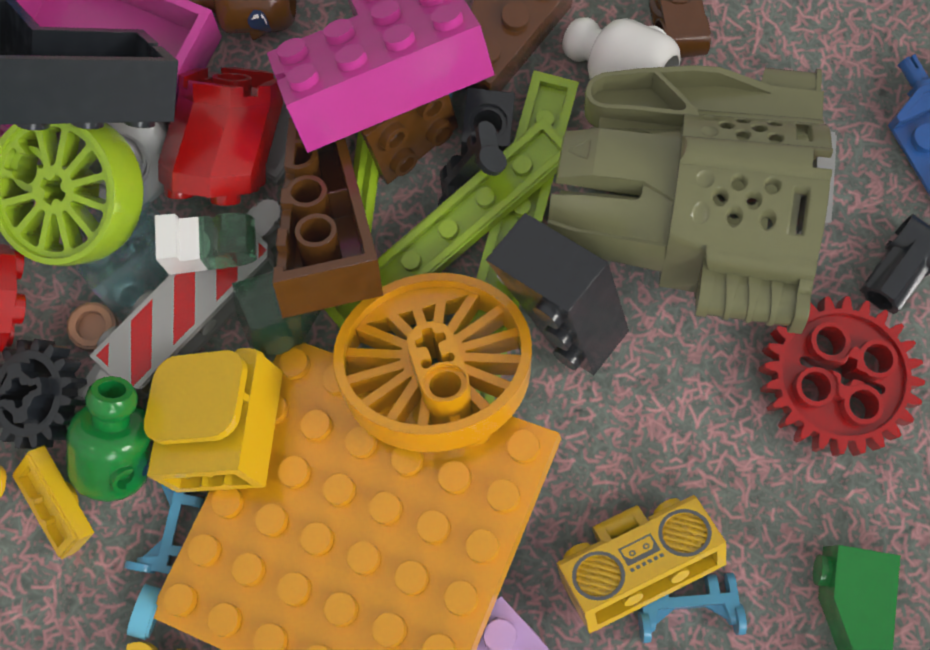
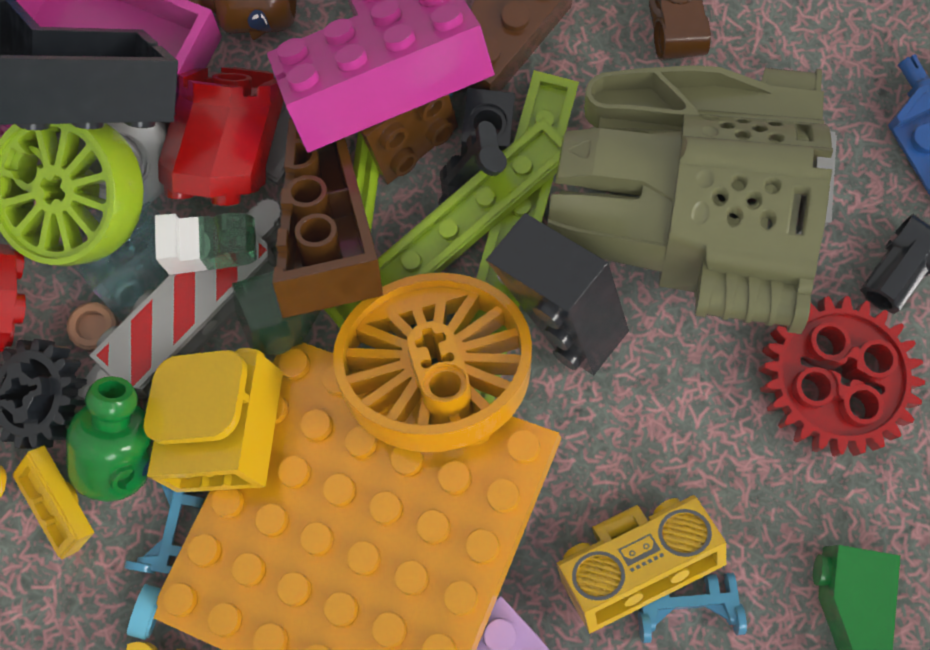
white piece [562,17,681,80] -> none

